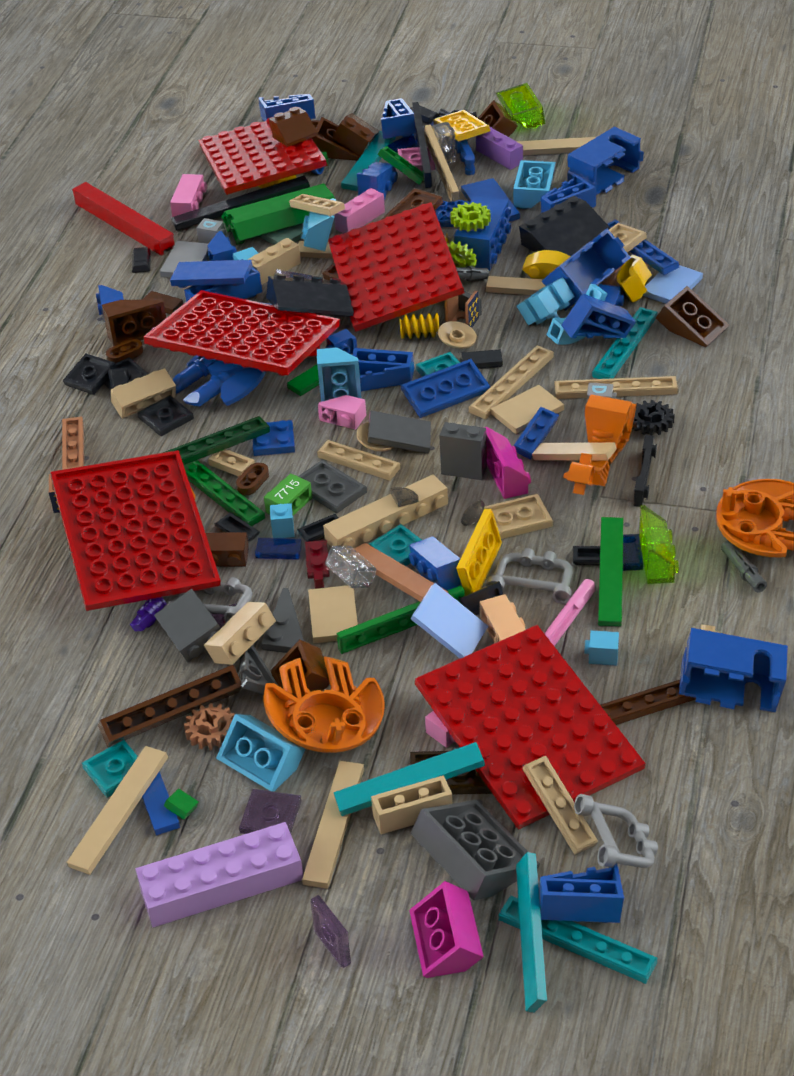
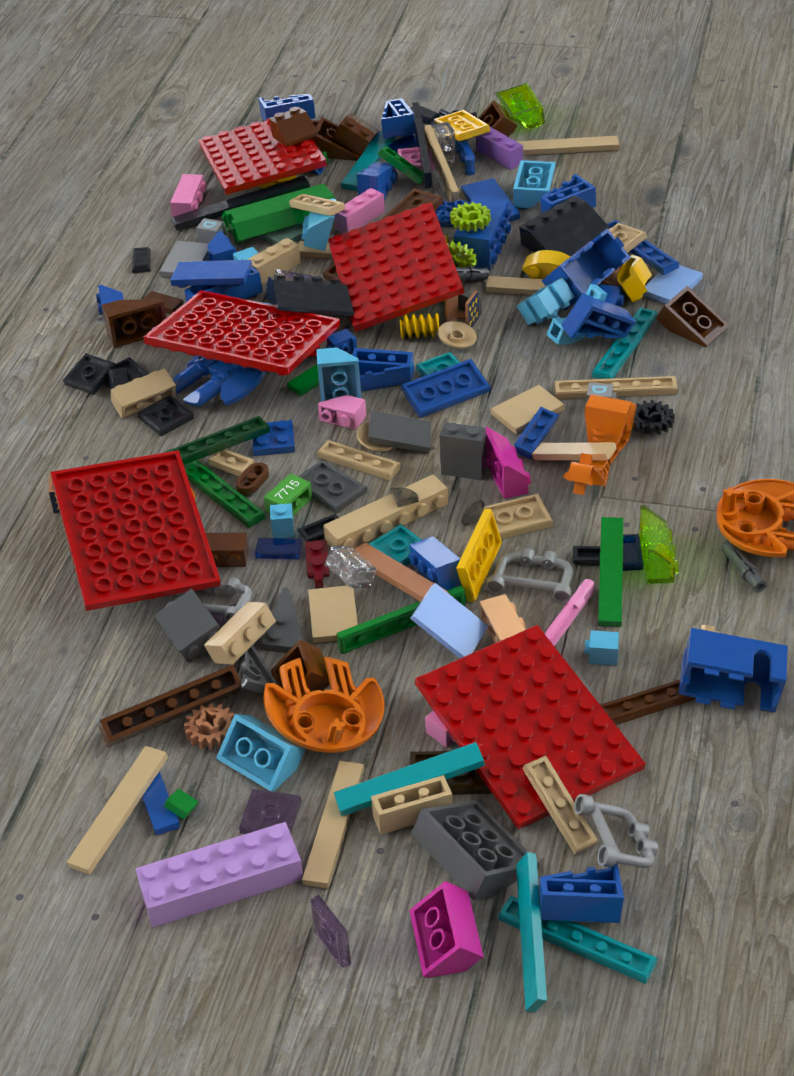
nougat plate [62,417,84,470] -> none
red tile [72,182,175,256] -> none
teal tile [82,740,138,798] -> none
reddish brown plate [106,339,143,364] -> none
dark purple hinge [130,597,166,631] -> none
black tile [214,513,260,543] -> none
black tile [460,581,504,616] -> none
black tile [461,349,503,369] -> none
tan tile [469,345,554,420] -> none
blue piece [567,127,644,195] -> none
black container [634,435,657,507] -> none

